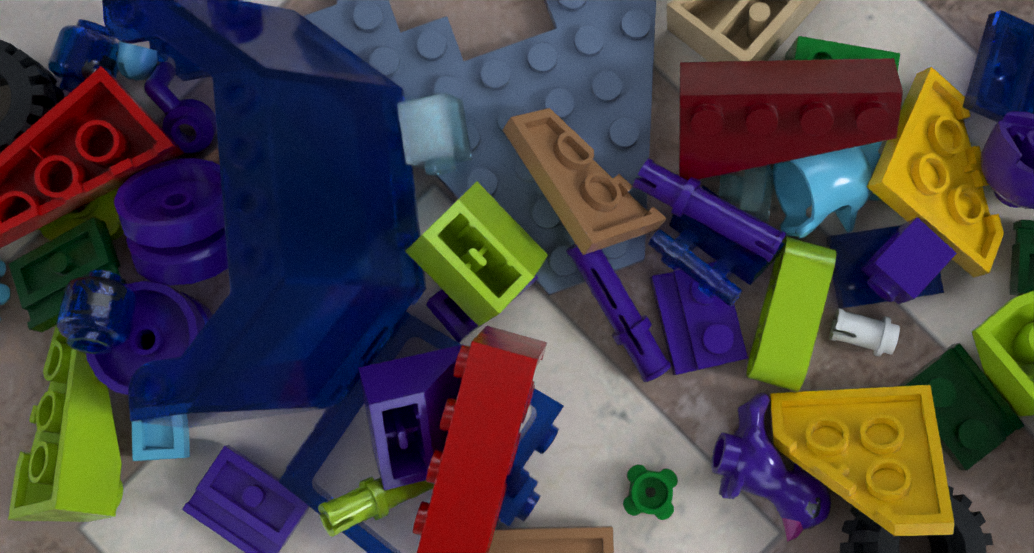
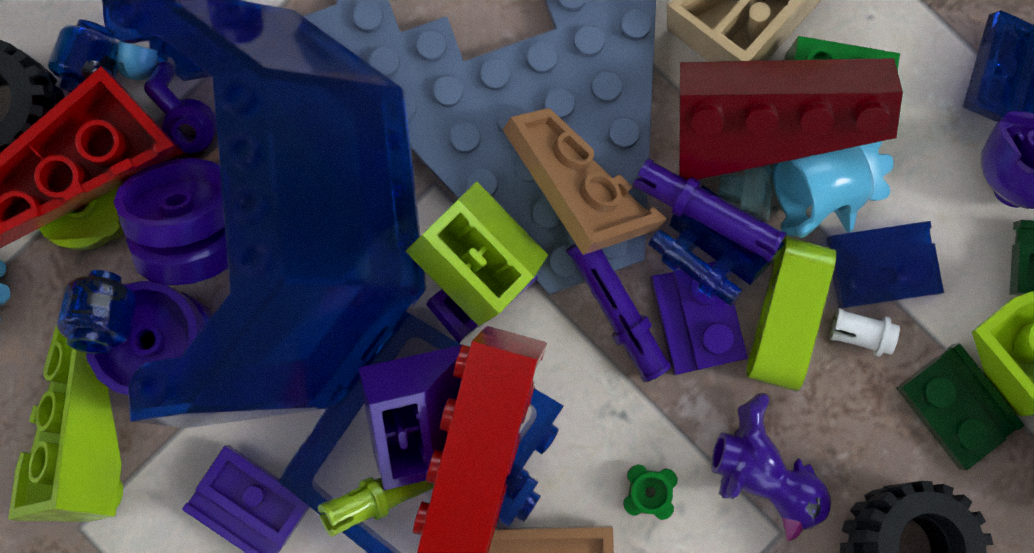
dark green plate [8,217,127,333] -> none
medium azure plate [131,406,190,461] -> none
clear light blue brick [397,93,472,175] -> none
yellow plate [770,385,954,536] -> none
dark purple brick [860,217,957,304] -> none
yellow plate [867,67,1004,278] -> none

